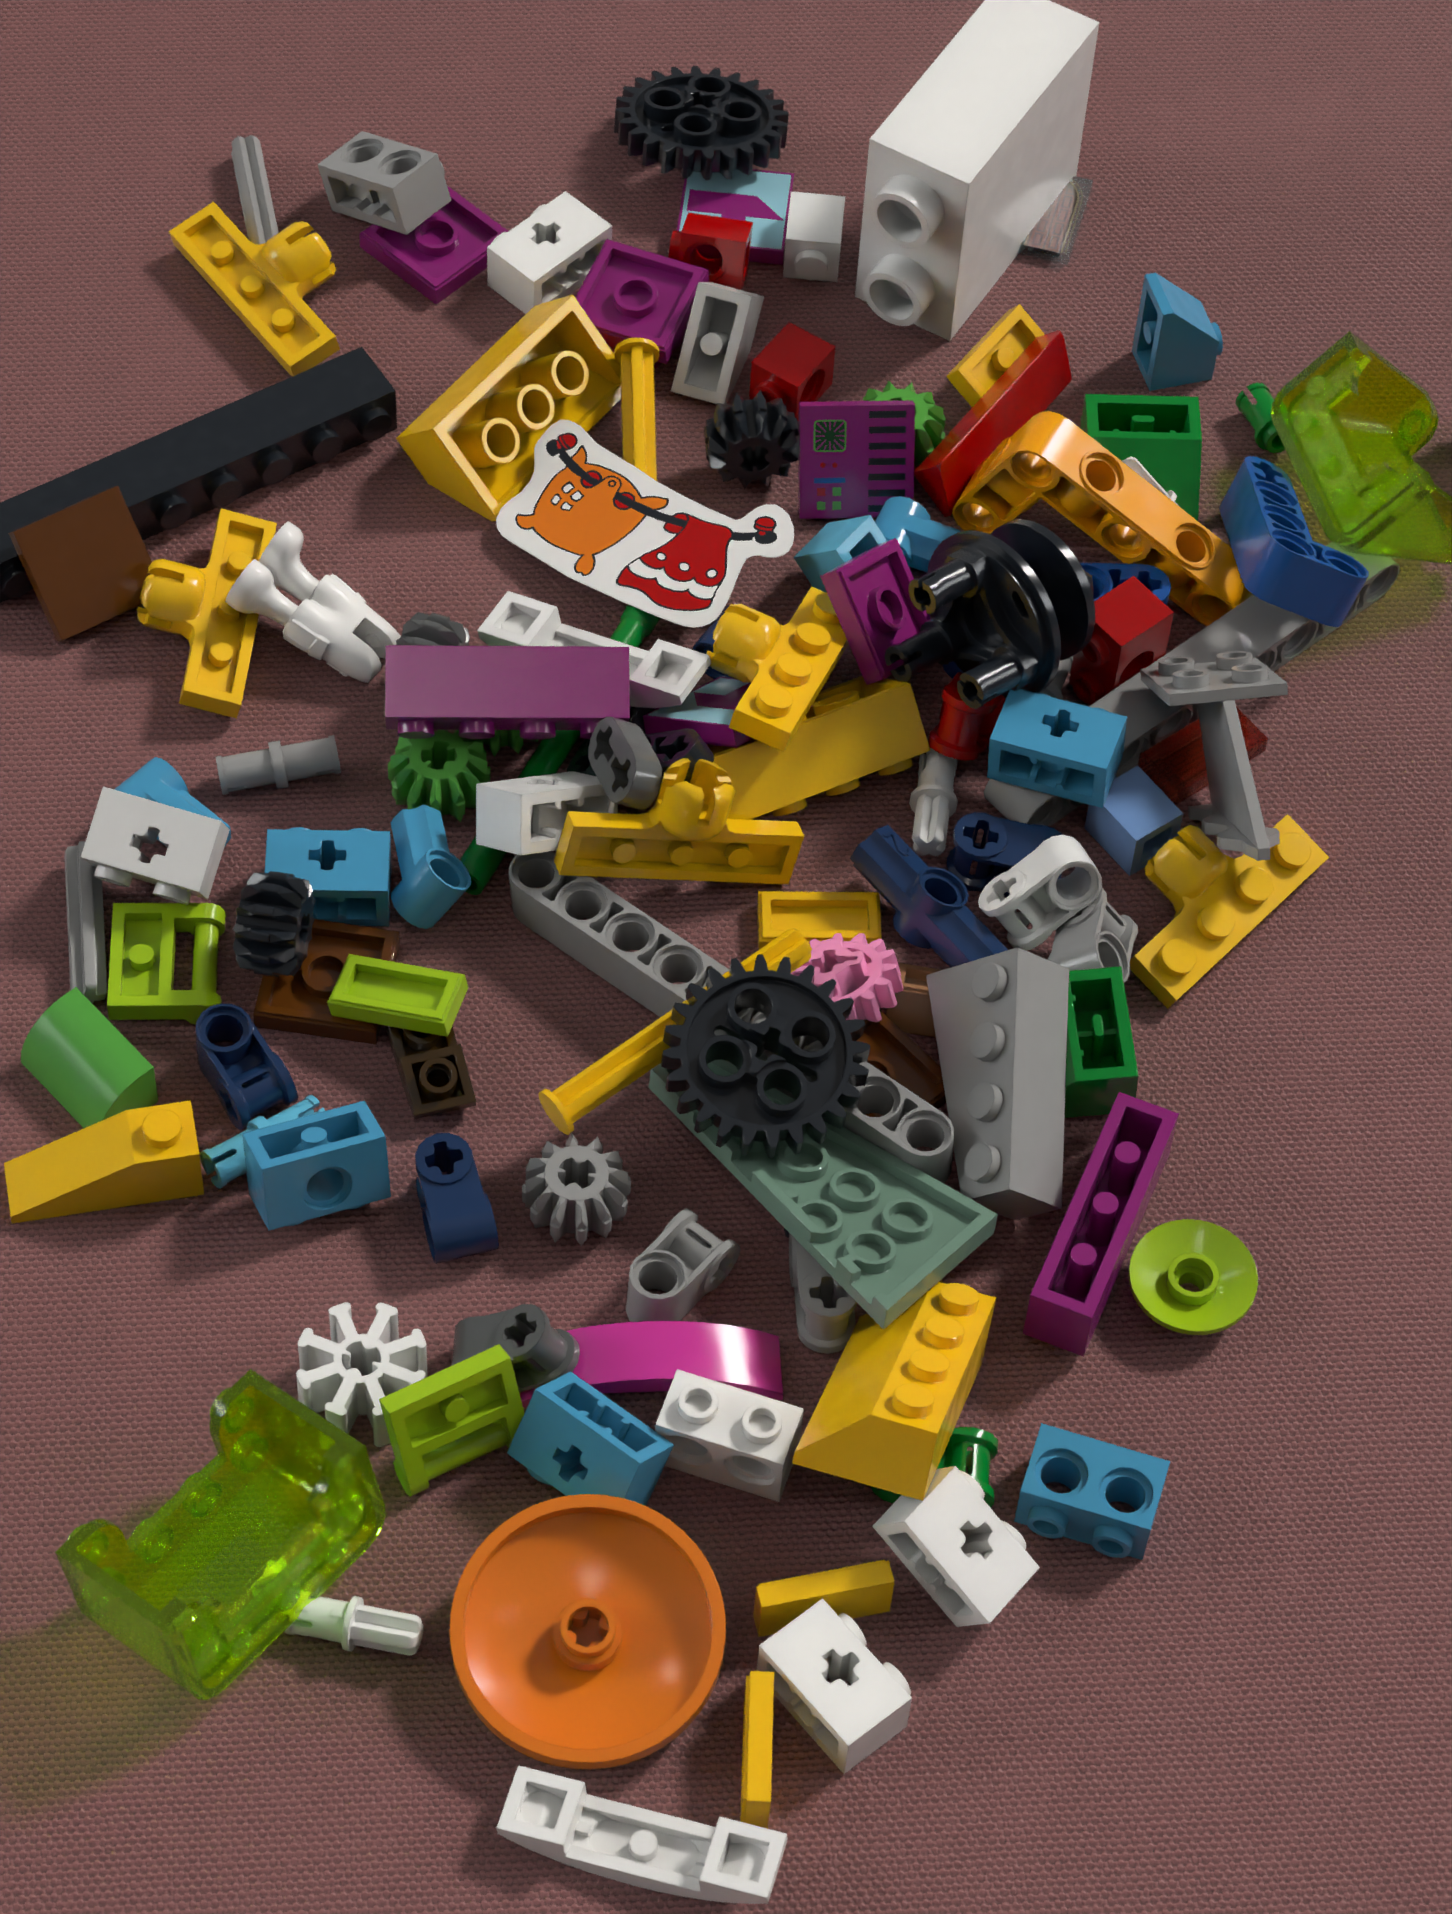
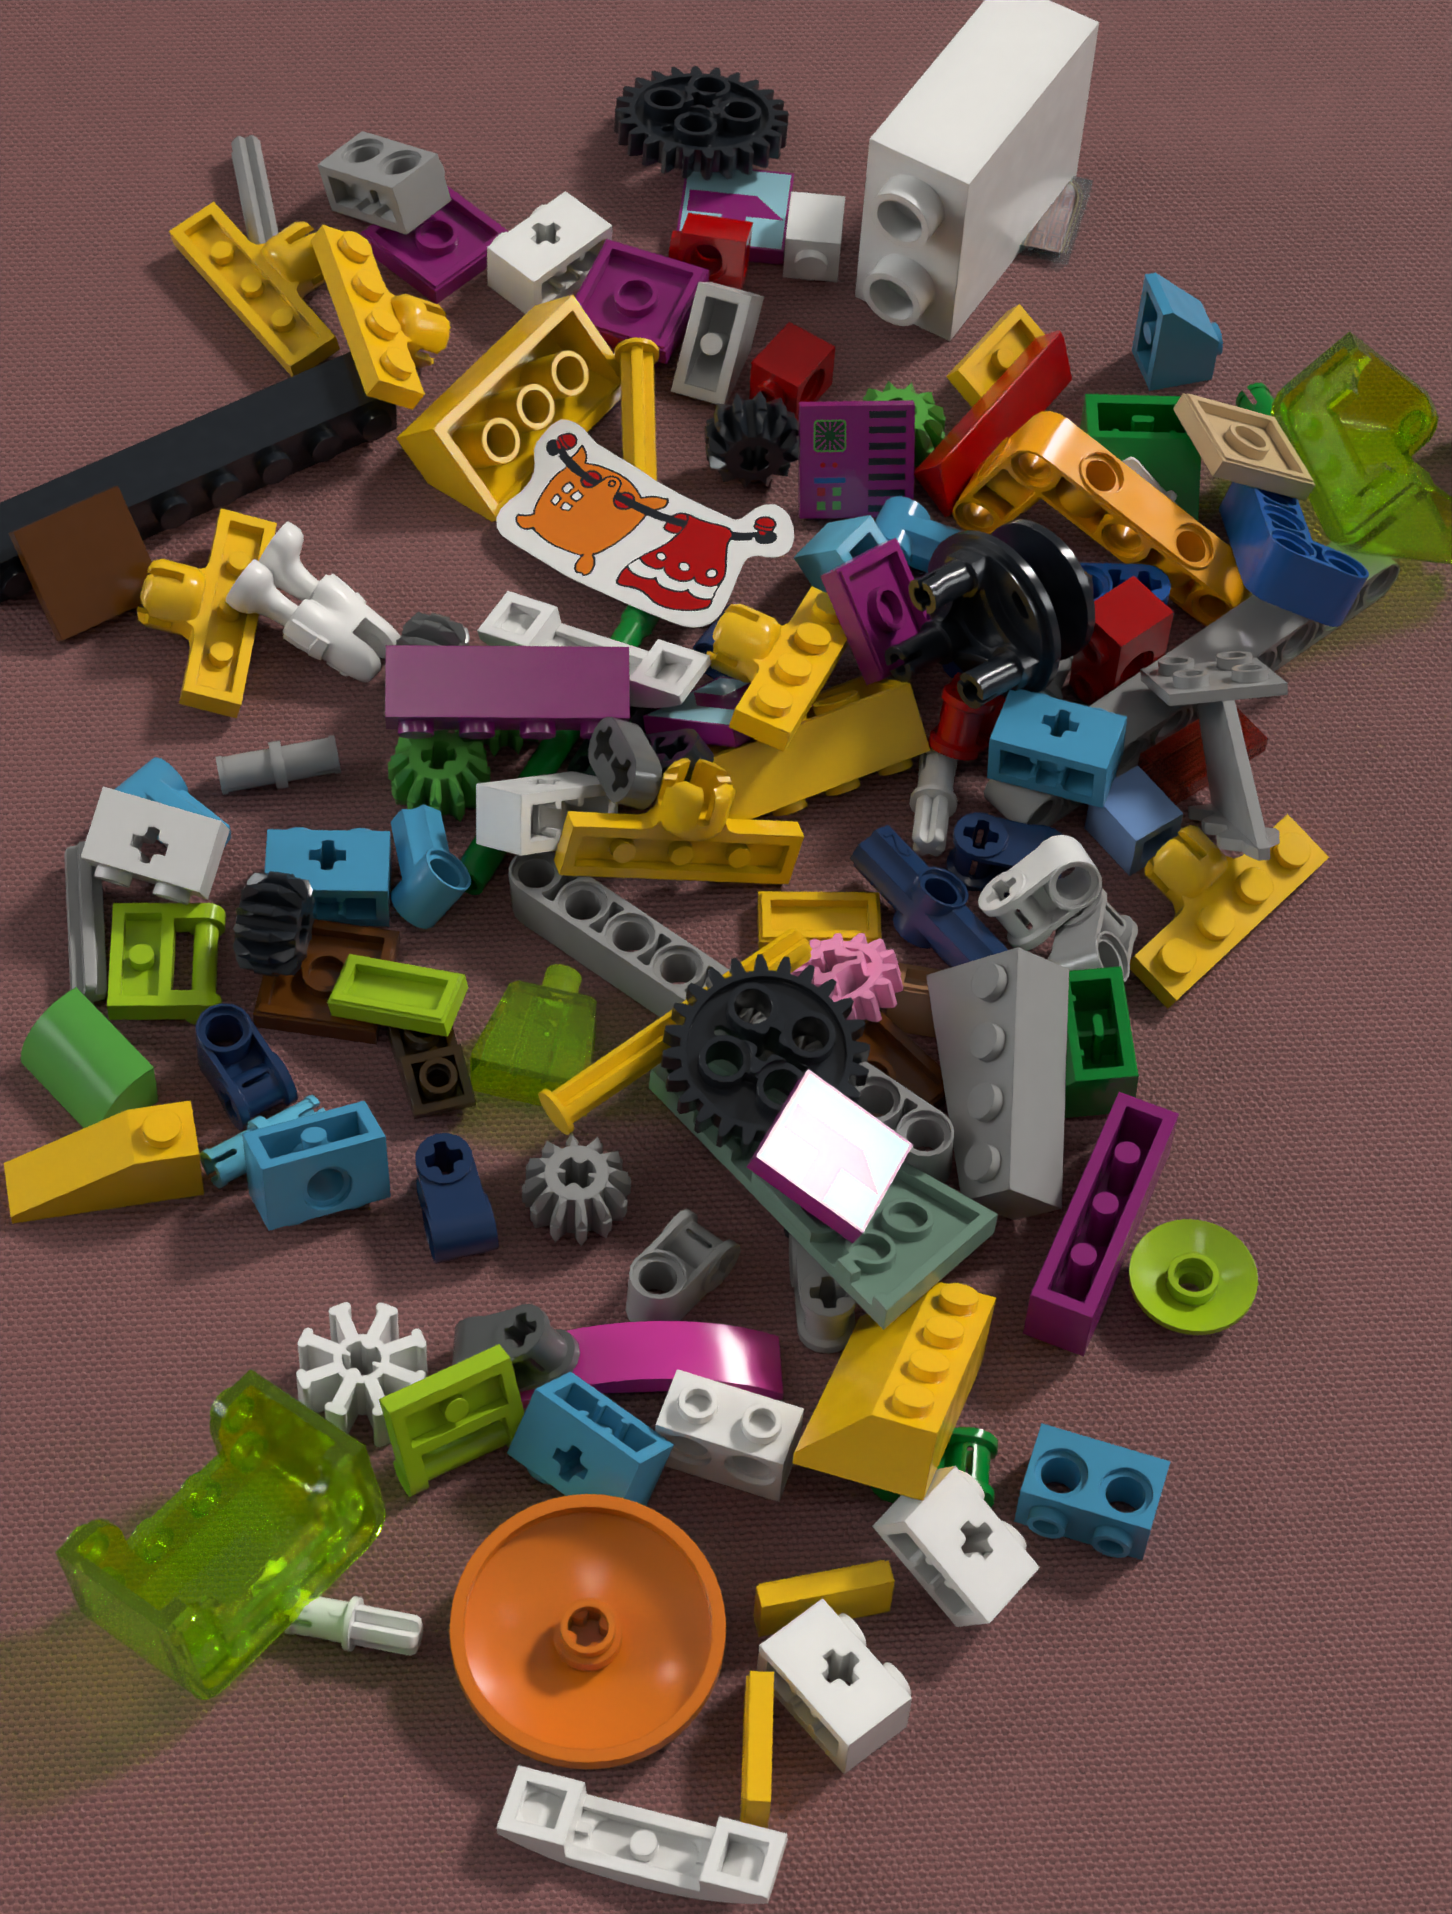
none -> yellow plate [311,224,450,410]
none -> clear neon green torso [470,964,597,1116]
none -> tile [747,1069,913,1243]
none -> tan tile [1173,393,1315,501]

